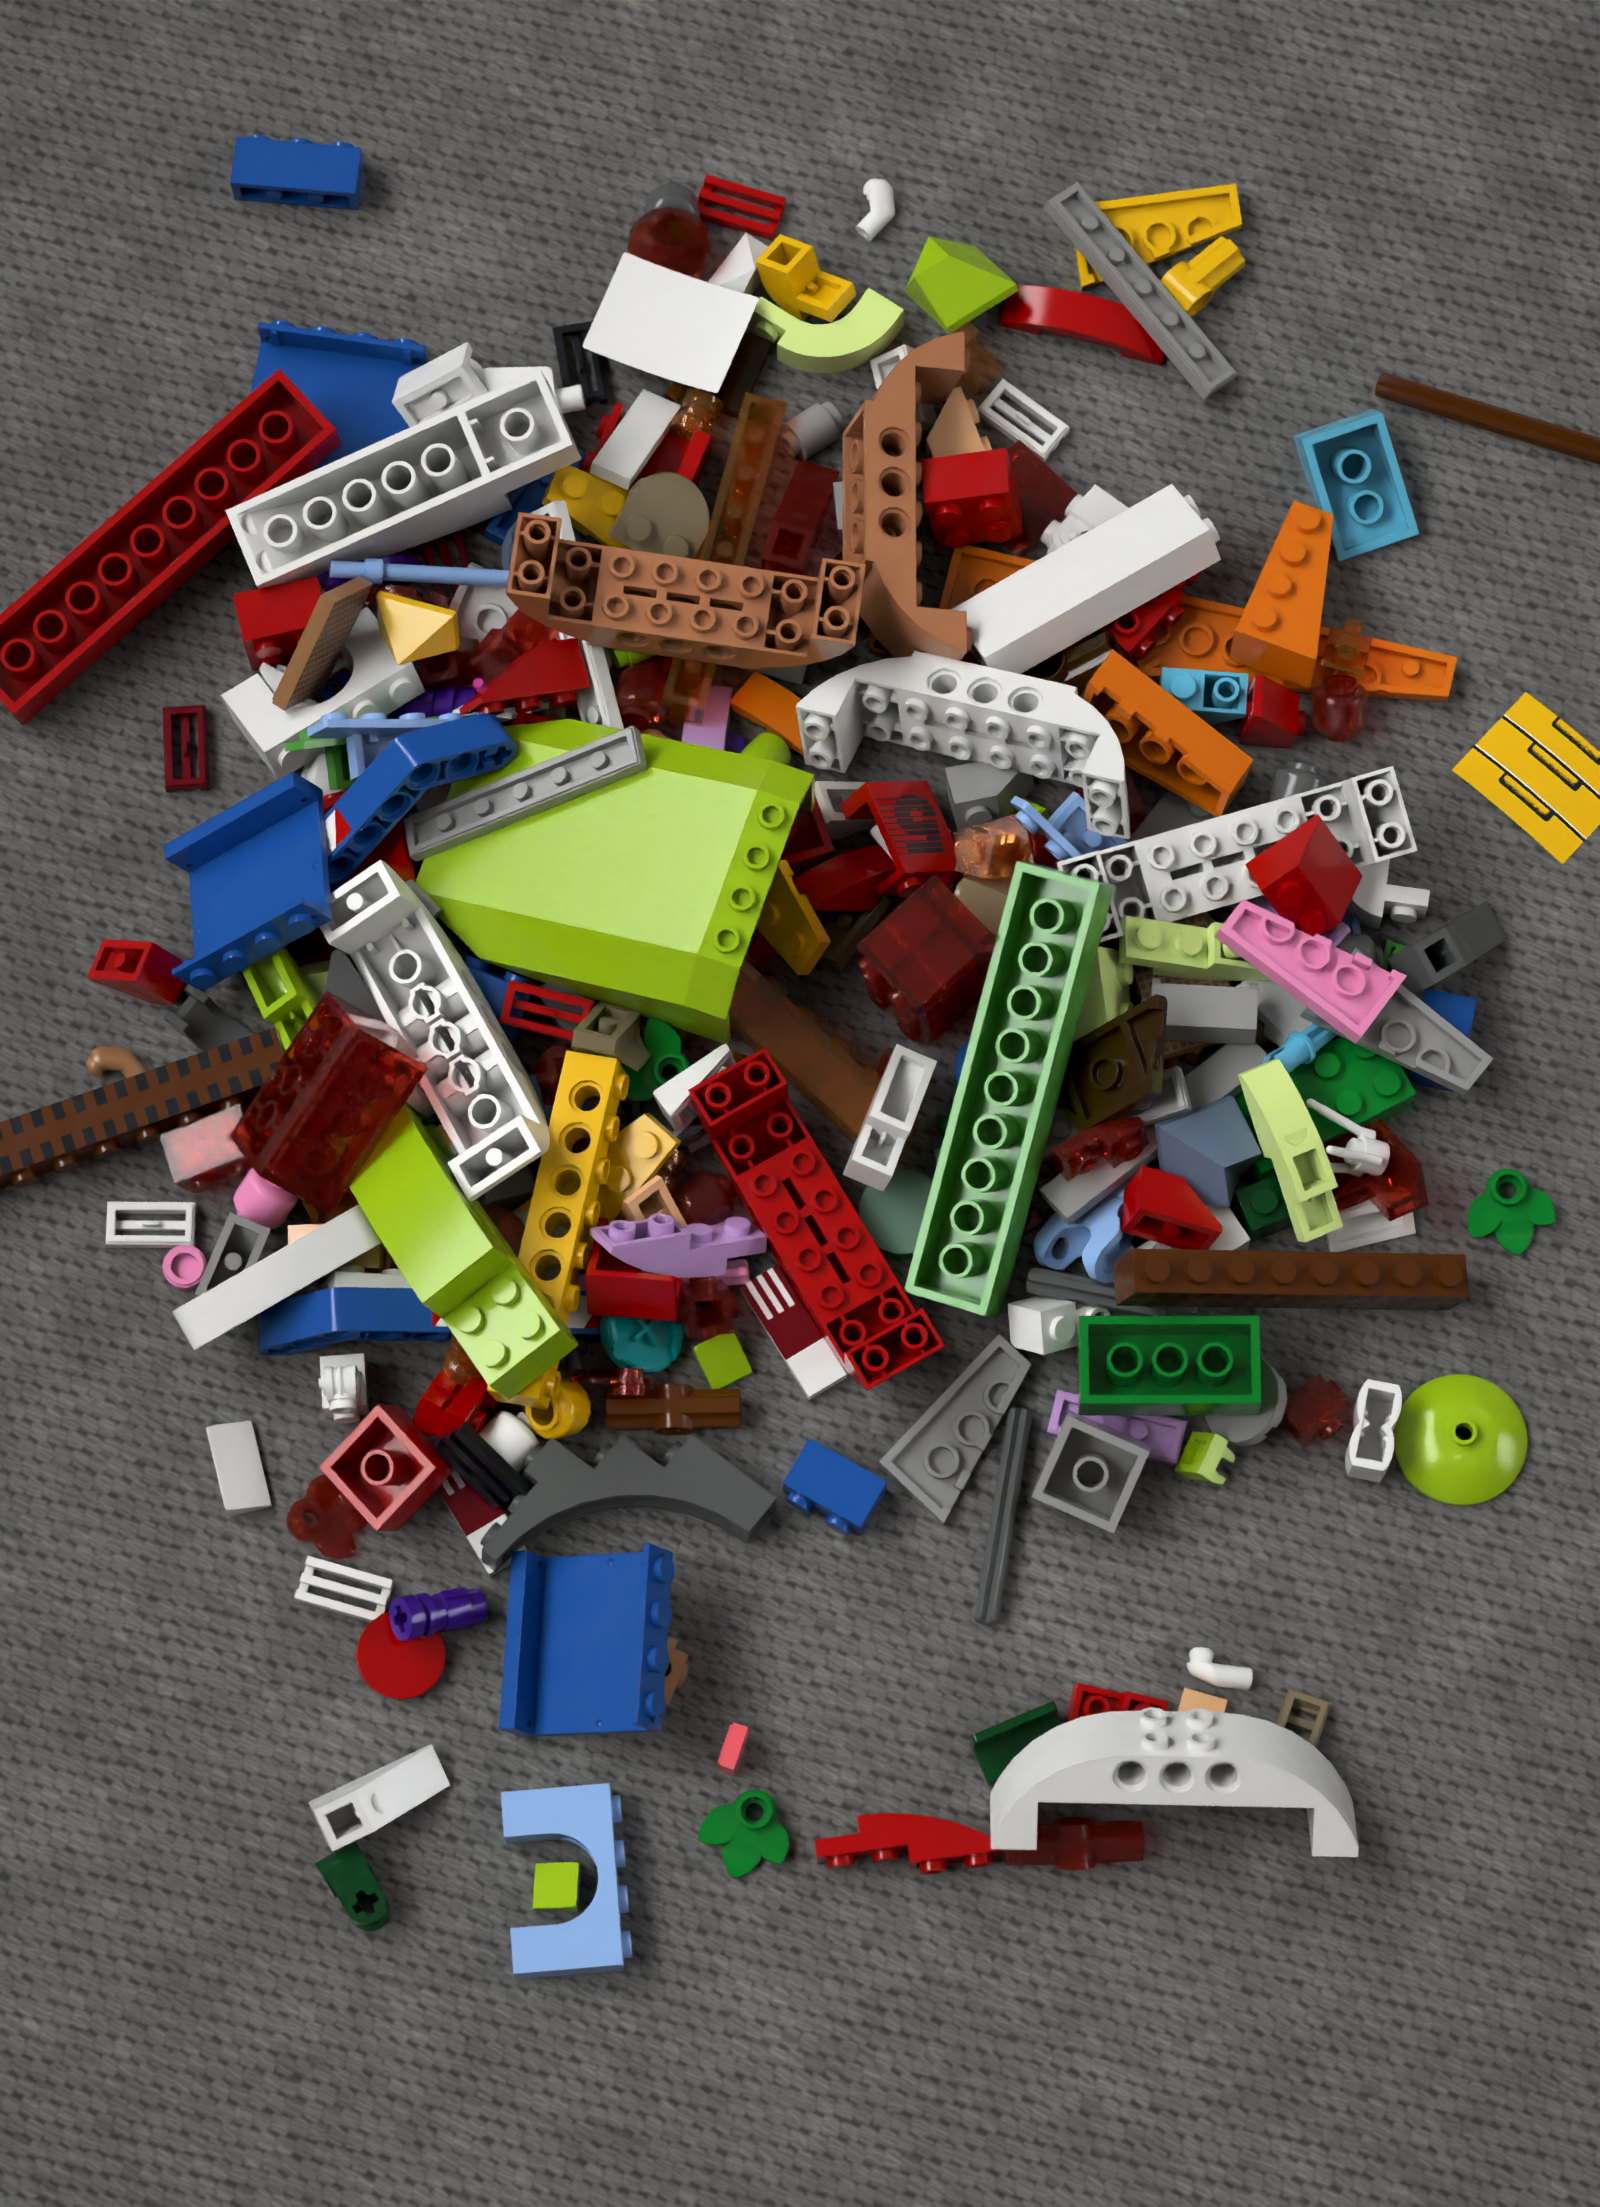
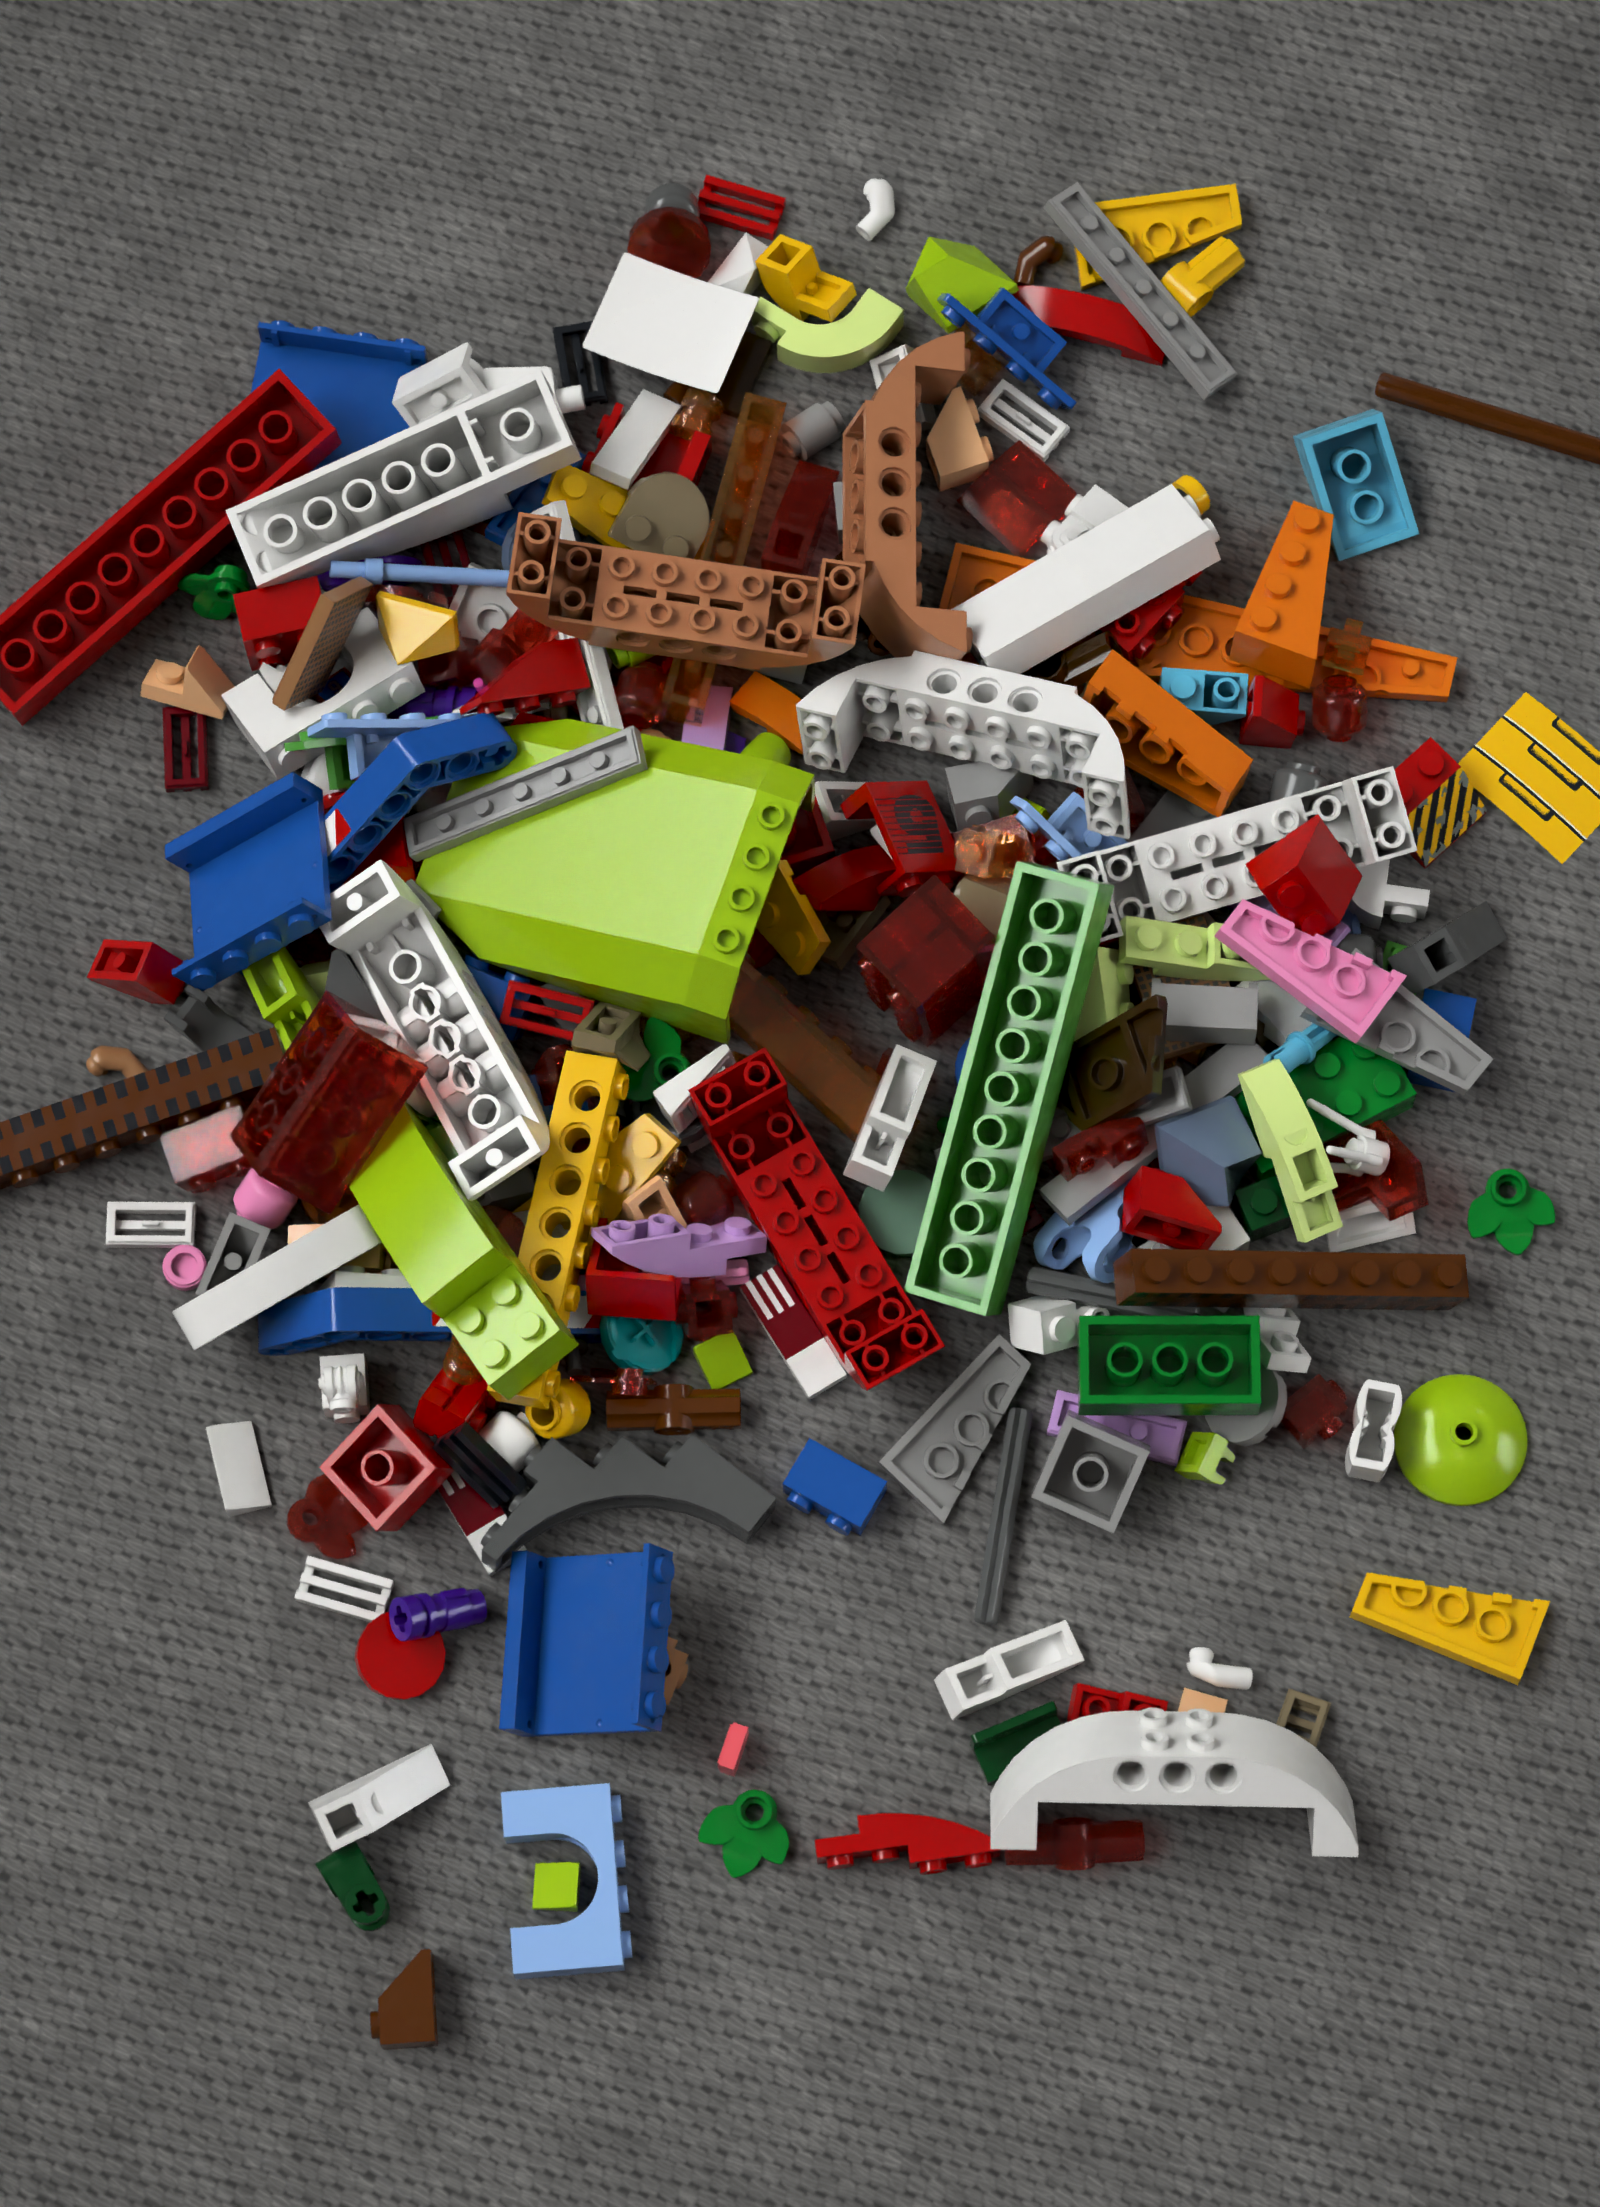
blue brick [230,134,365,211] -> none
red brick [921,448,1023,548] -> none
none -> light nougat slope [140,645,235,720]
none -> green plate [177,565,250,620]
none -> reddish brown slope [370,1949,438,2050]
none -> white slope [934,1620,1085,1720]
none -> blue bracket [937,288,1077,410]
none -> reddish brown arm [1013,236,1064,286]
none -> yellow tile [1172,475,1210,515]
none -> white slope [1243,1308,1311,1373]
none -> yellow wing [1349,1572,1550,1685]
none -> slope [1394,737,1487,869]

